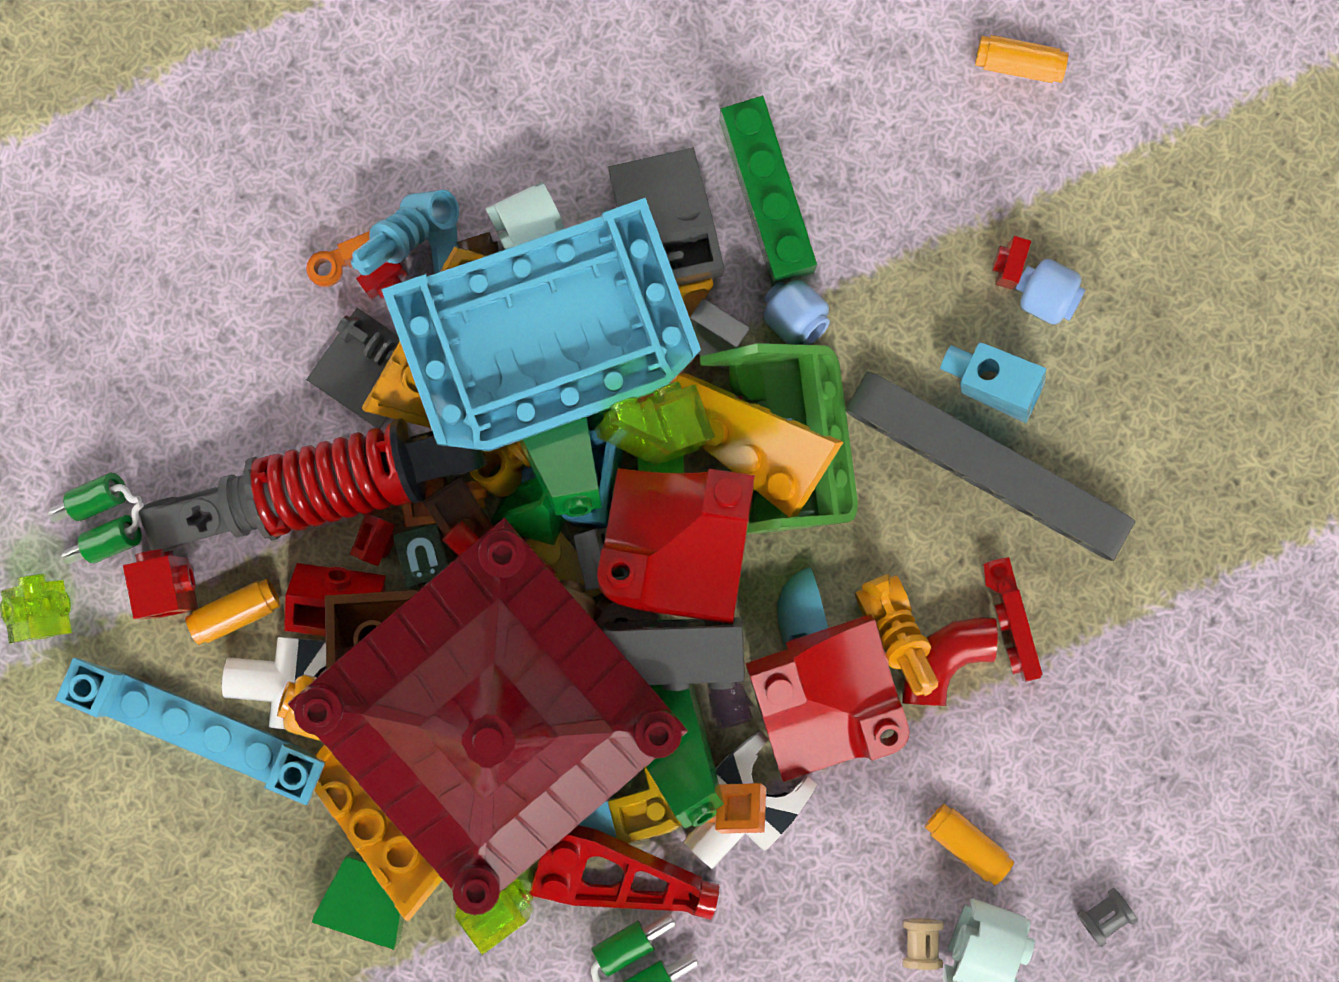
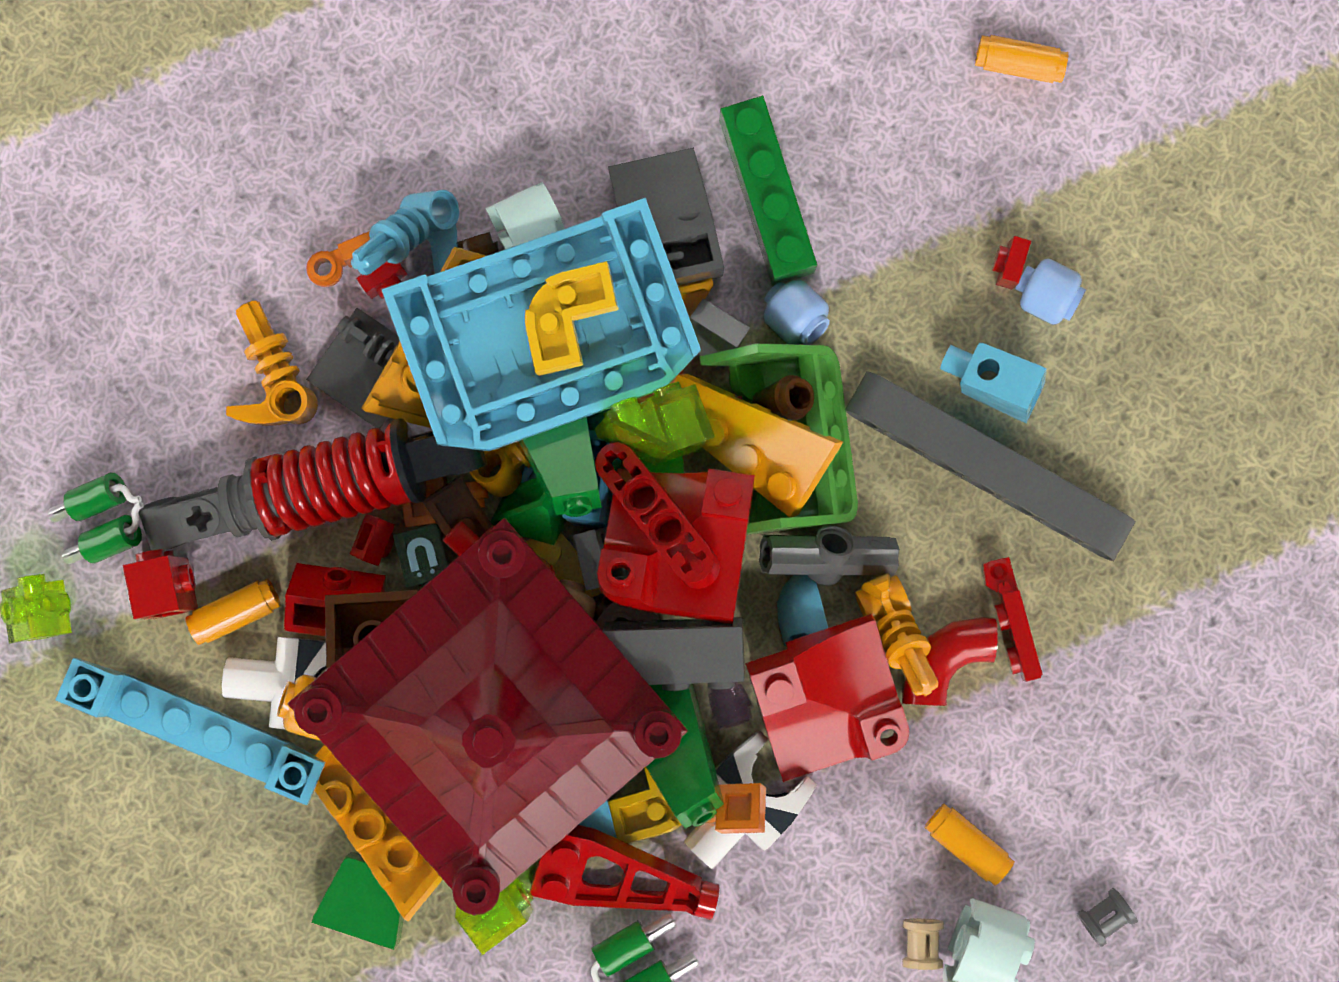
none -> light orange piece [226,300,318,426]
none -> yellow plate [525,261,619,376]
none -> red beam [595,442,720,589]
none -> reddish brown cone [752,375,814,420]
none -> dark grey piece [759,525,900,585]

